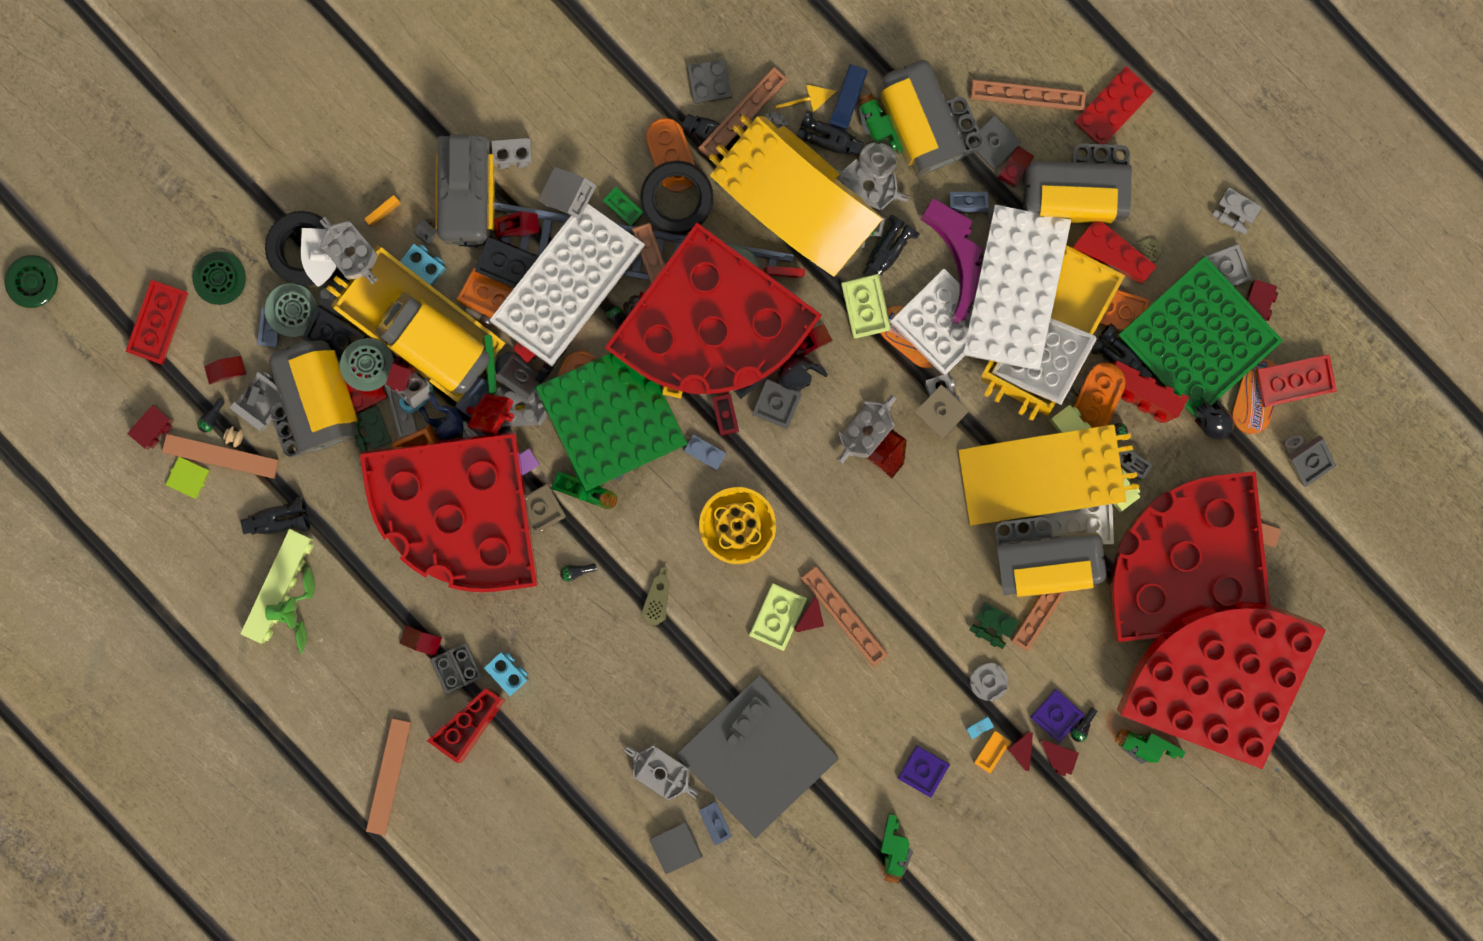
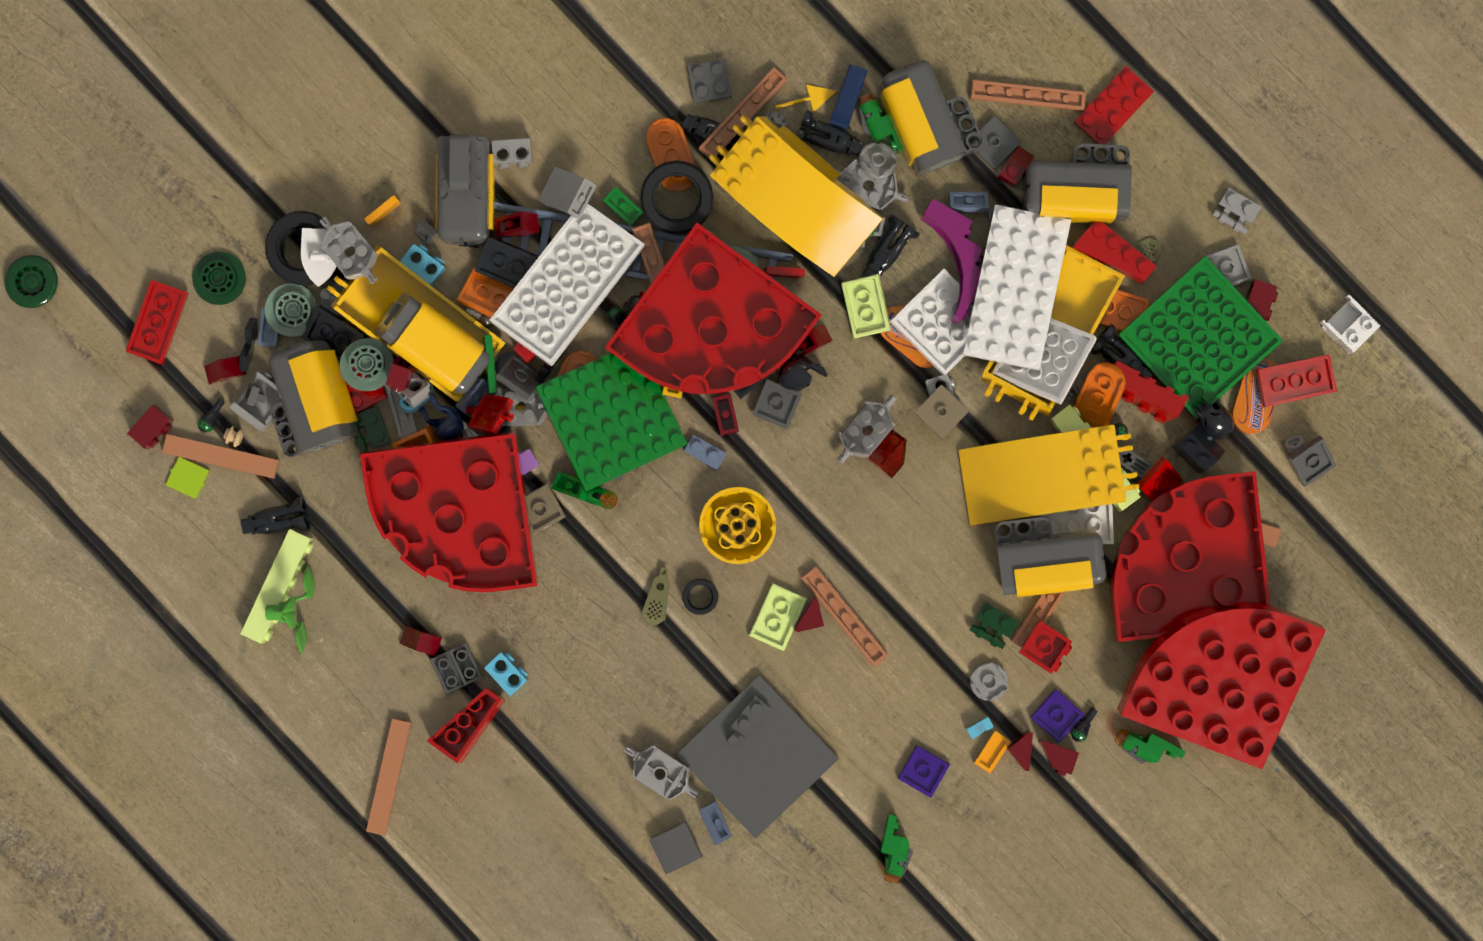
black piece [560,563,597,582] -> none
none -> black tile [239,317,257,372]
none -> black tyre [682,579,718,615]
none -> red plate [1018,620,1072,674]
none -> red plate [1137,457,1183,502]
none -> black slope [1172,424,1225,474]
none -> white piece [1319,295,1380,355]

